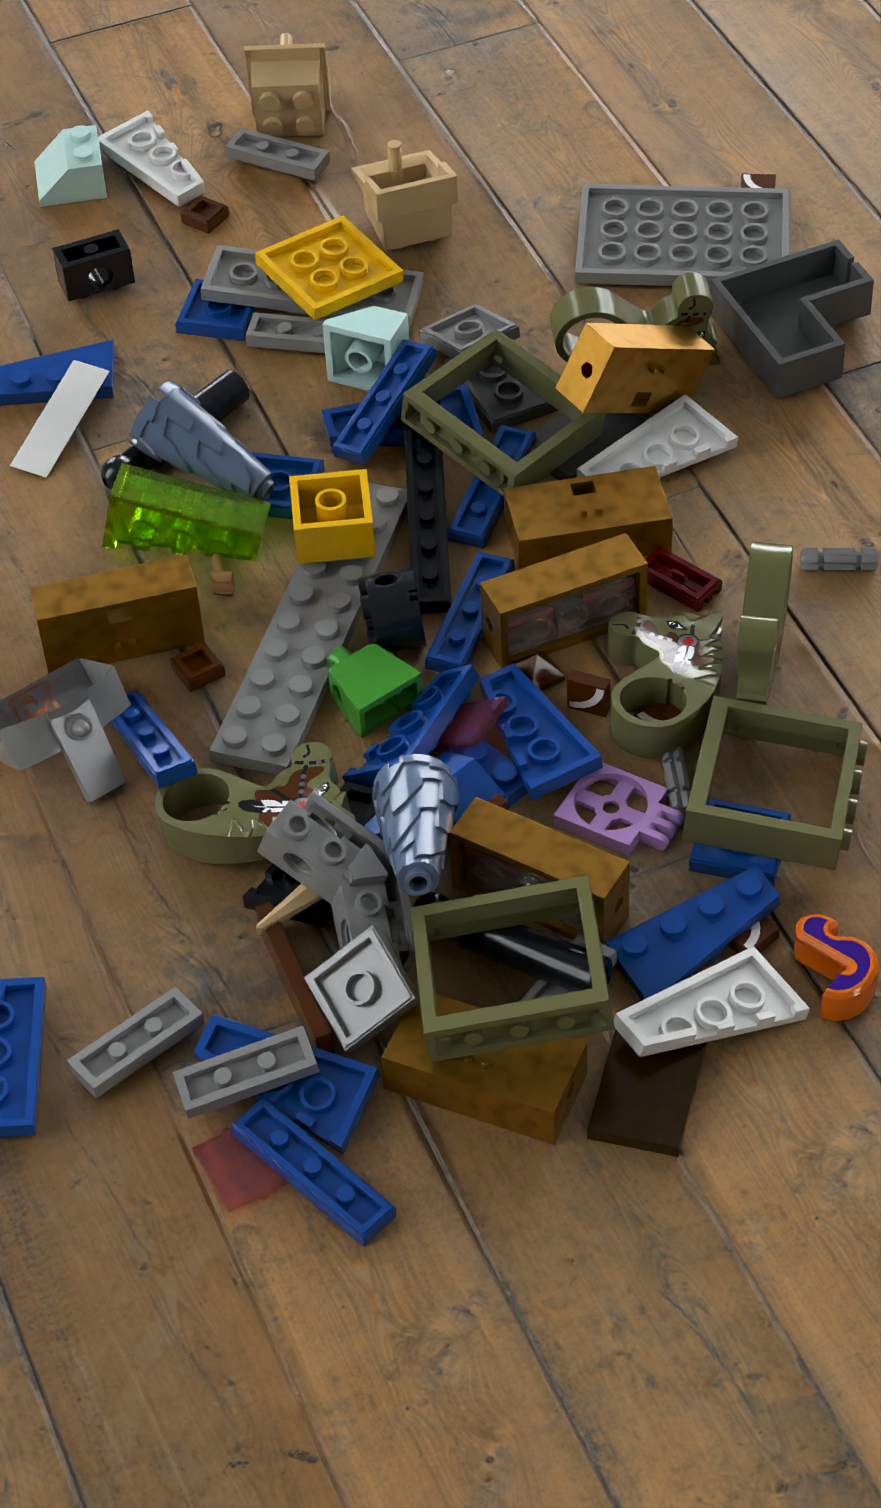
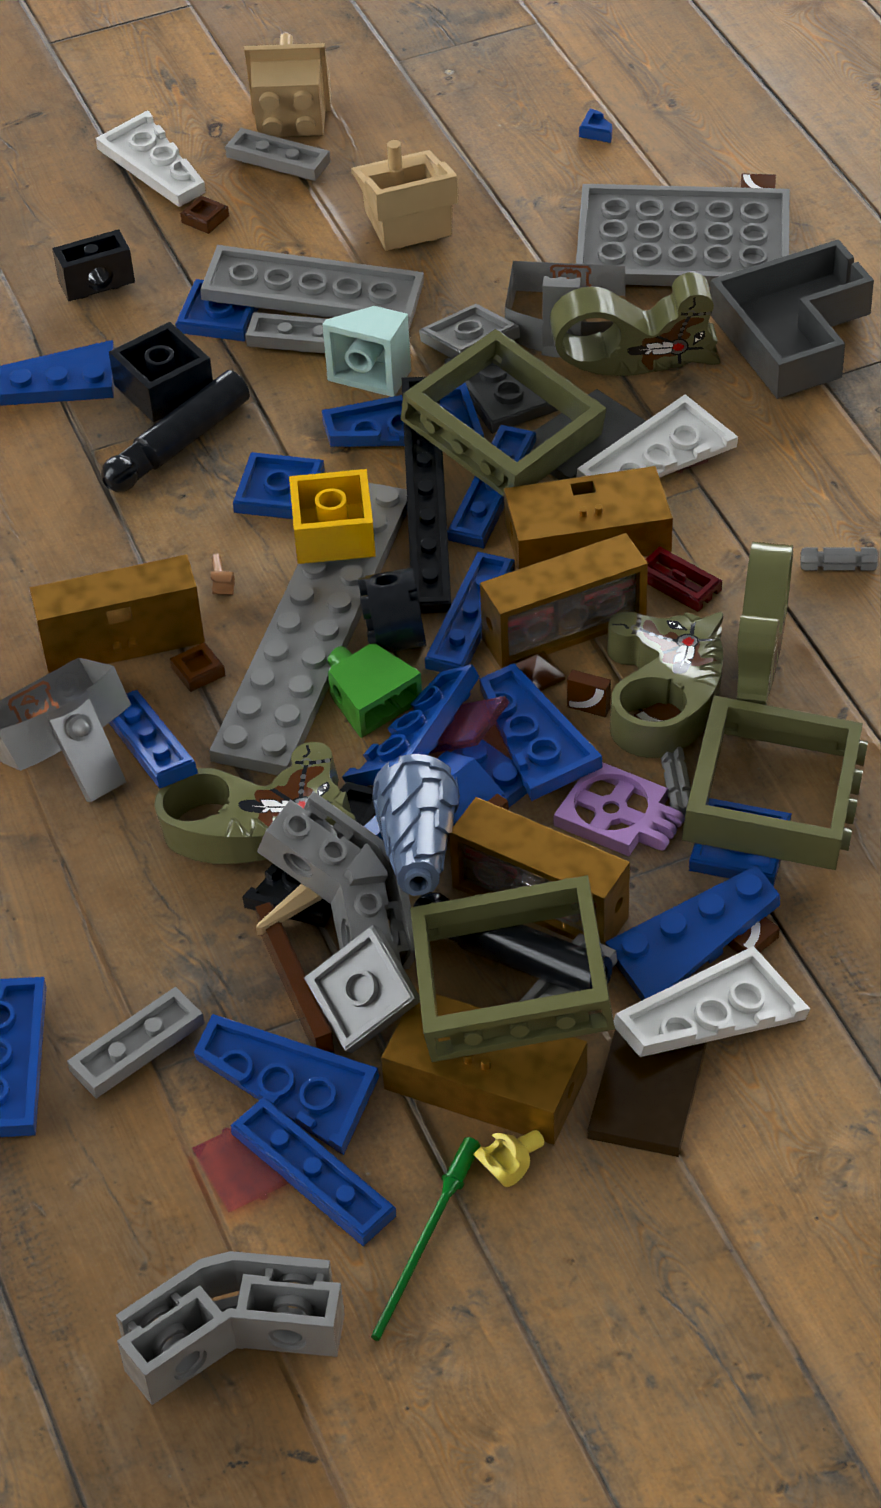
white sticker [10,360,110,478] -> none
light aqua slope [34,125,107,207] -> none
clear neon green wedge [102,463,271,561] -> none
sand blue cone [129,381,275,503] -> none
light grey plate [173,1026,320,1119] -> none
yellow plate [255,216,403,321] -> none
blue tile [331,339,438,465] -> none
pearl gold brick [556,323,716,413] -> none
orange animal [794,914,879,1022] -> none
none -> black brick [109,322,213,423]
none -> light grey brick [116,1251,345,1405]
none -> green piece [371,1137,481,1341]
none -> light yellow piece [473,1130,544,1187]
none -> light grey piece [505,261,626,358]
none -> blue tile [579,109,612,143]

